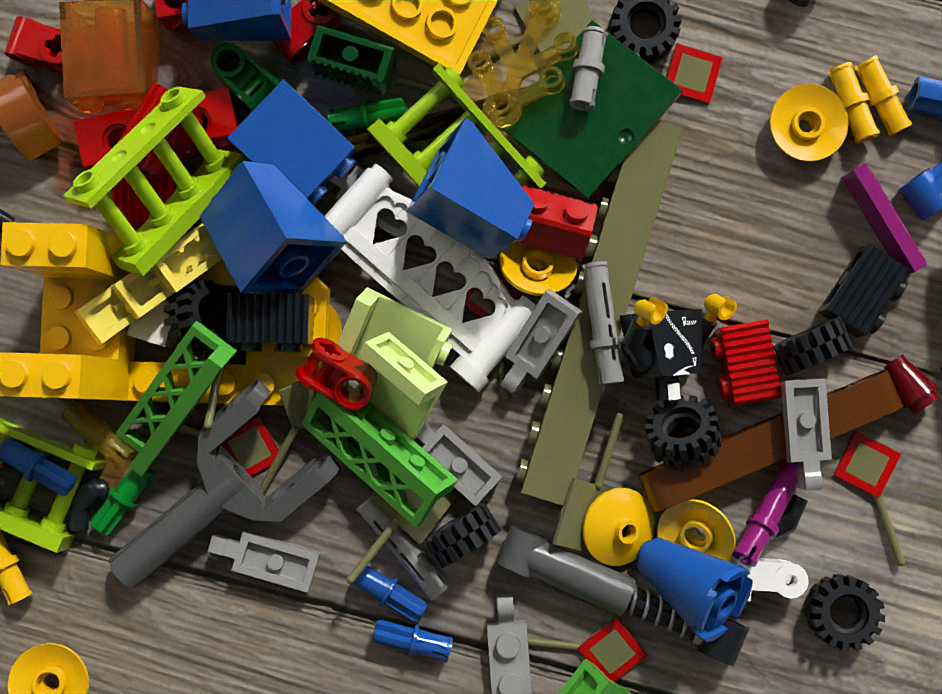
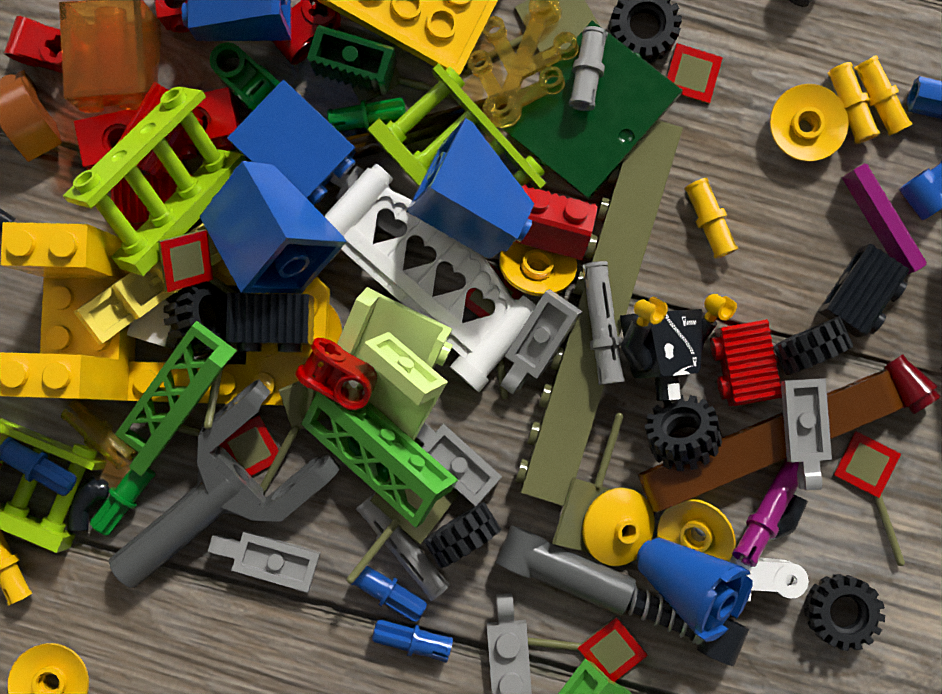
none -> piece [158,229,238,294]
none -> yellow pin [684,178,739,259]

